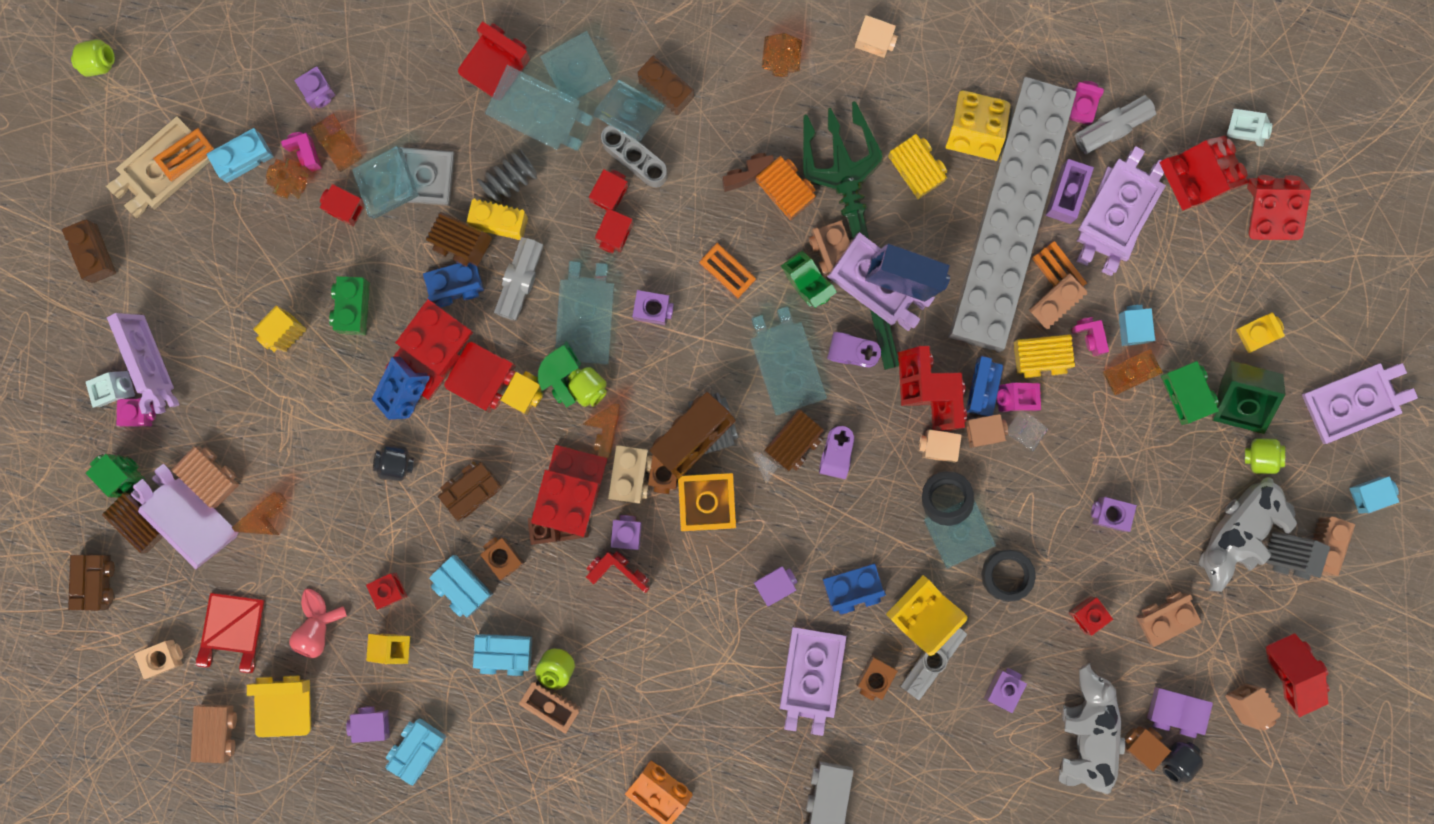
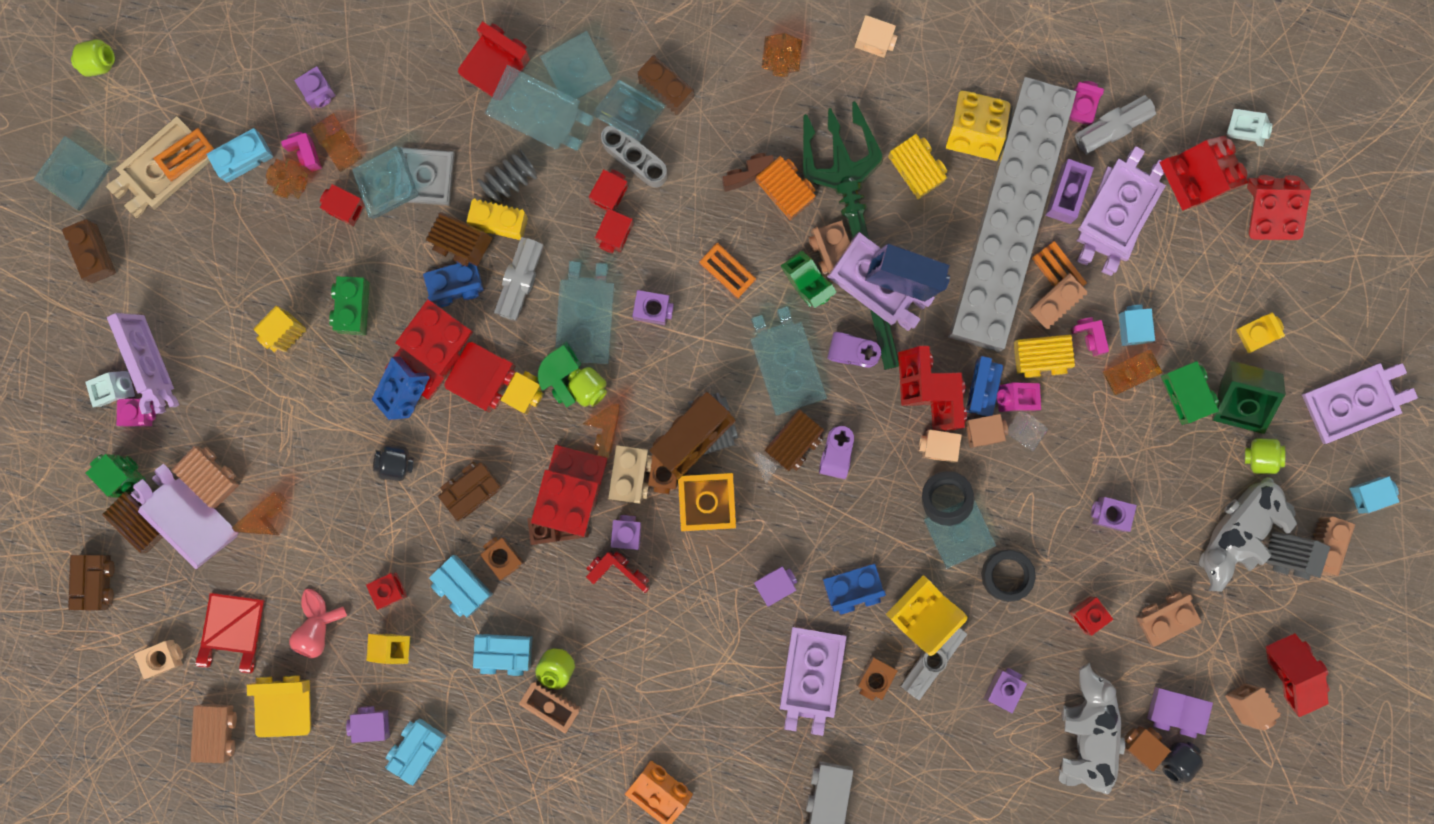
none -> clear light blue plate [33,136,111,211]

